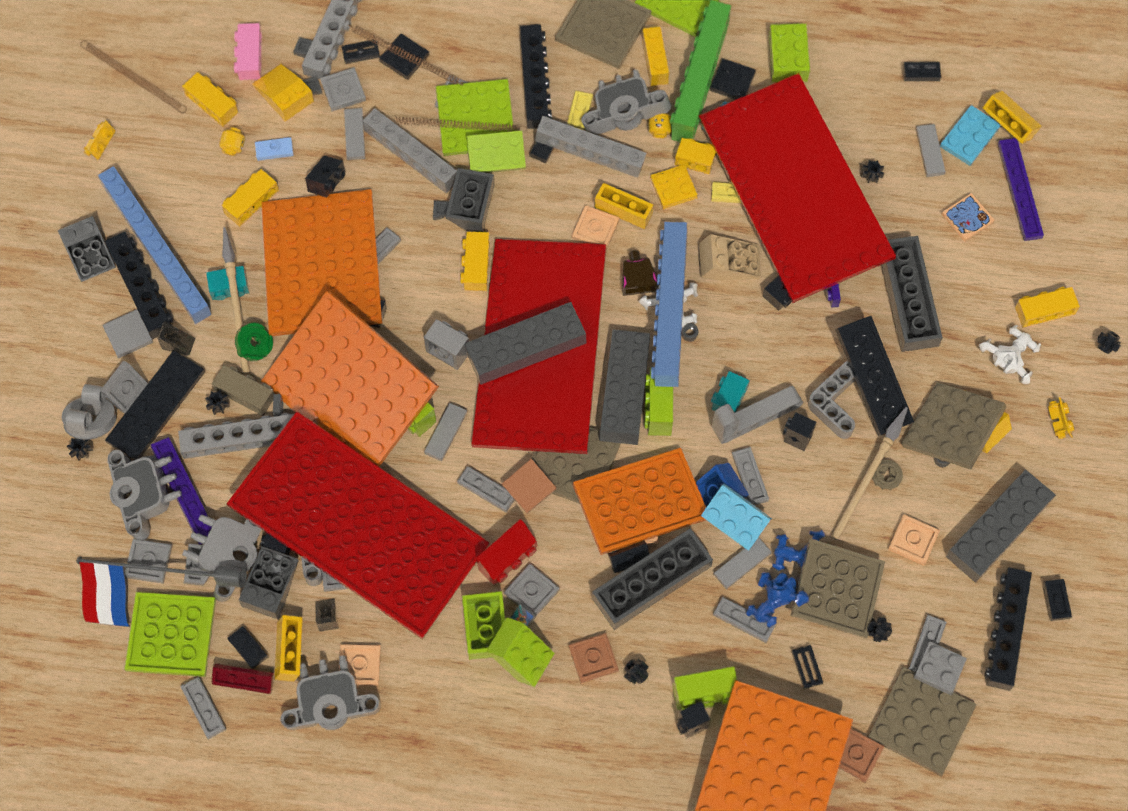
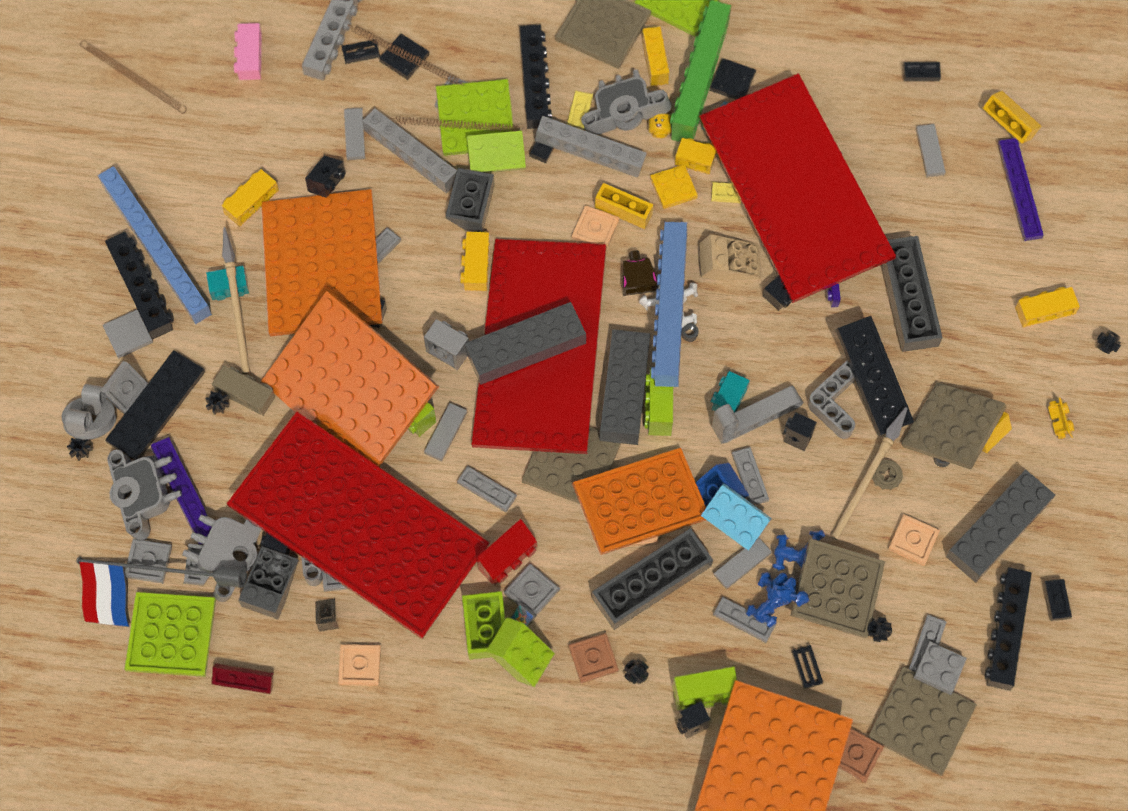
dark grey slope [58,216,116,282] -> none
yellow hinge [84,120,116,160] -> none
clear smoke slope [157,322,195,356] -> none
light grey brick [178,413,294,459] -> none
light grey tile [180,677,226,740] -> none
yellow brick [182,72,238,127] -> none
yellow head [219,127,245,156] -> none
black plate [227,626,268,669] -> none
green plate [235,323,273,361] -> none
yellow slope [252,64,314,122] -> none
light blue plate [255,137,294,161] -> none
dark grey tile [273,394,284,417] -> none
yellow brick [274,615,302,682] -> none
light grey piece [281,655,381,730] -> none
dark grey tile [293,37,313,58] -> none
dark grey tile [302,76,323,95] -> none
light grey plate [320,68,366,111] -> none
dark grey tile [433,201,449,220] -> none
nougat tile [502,459,557,514] -> none
black plate [608,540,650,573] -> none
lime brick [769,24,810,82] -> none
black gear [862,160,885,183] -> none
medium azure plate [940,105,1001,166] -> none
tile [942,193,995,242] -> none
white piece [979,325,1041,384] -> none

